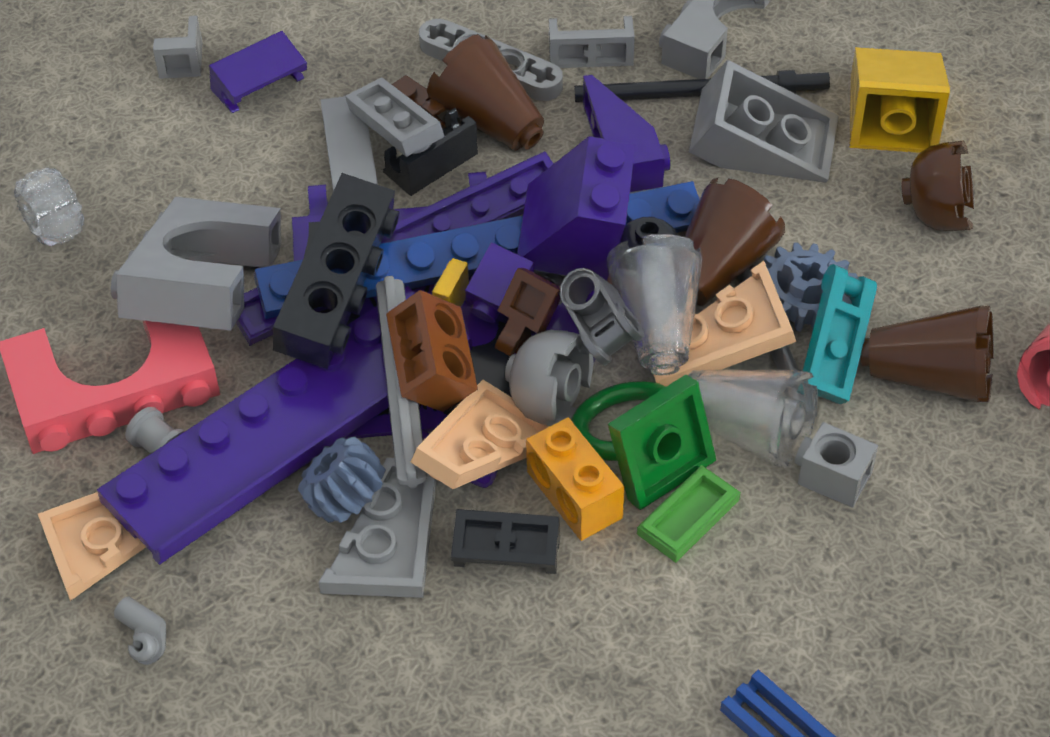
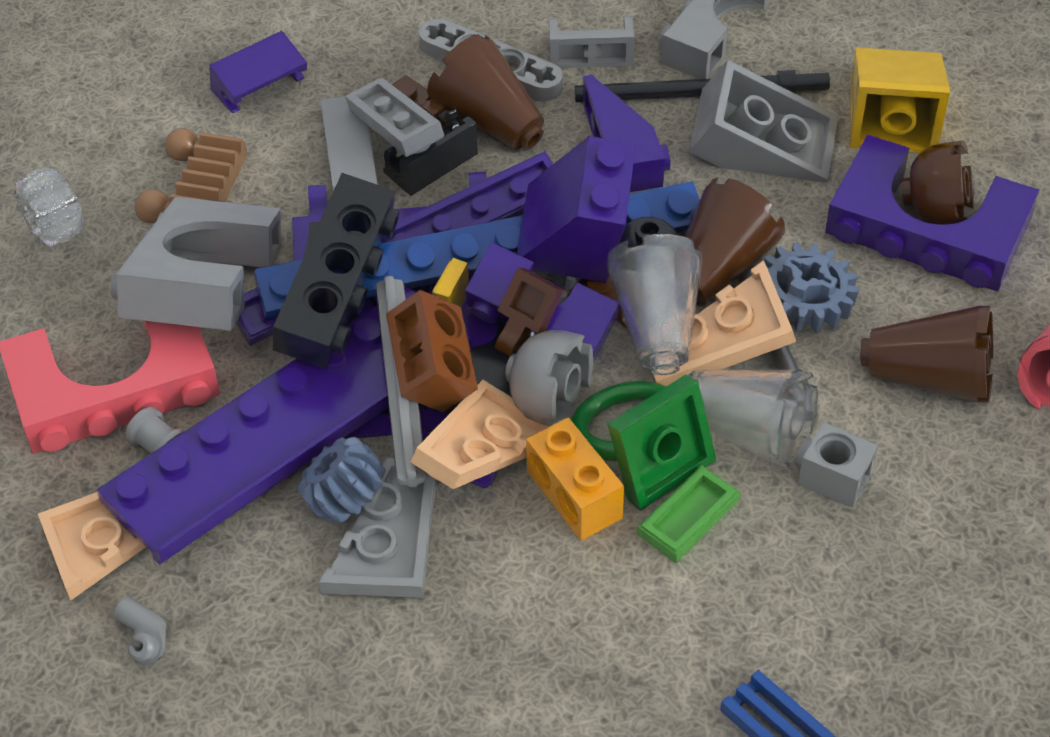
light grey panel [153,15,203,79] -> none
black hinge [451,509,560,574] -> none
flat silver piece [560,268,645,366] -> none
teal plate [798,264,877,404] -> none
none -> medium nougat gear [135,128,247,223]
none -> dark purple arch [825,134,1039,292]

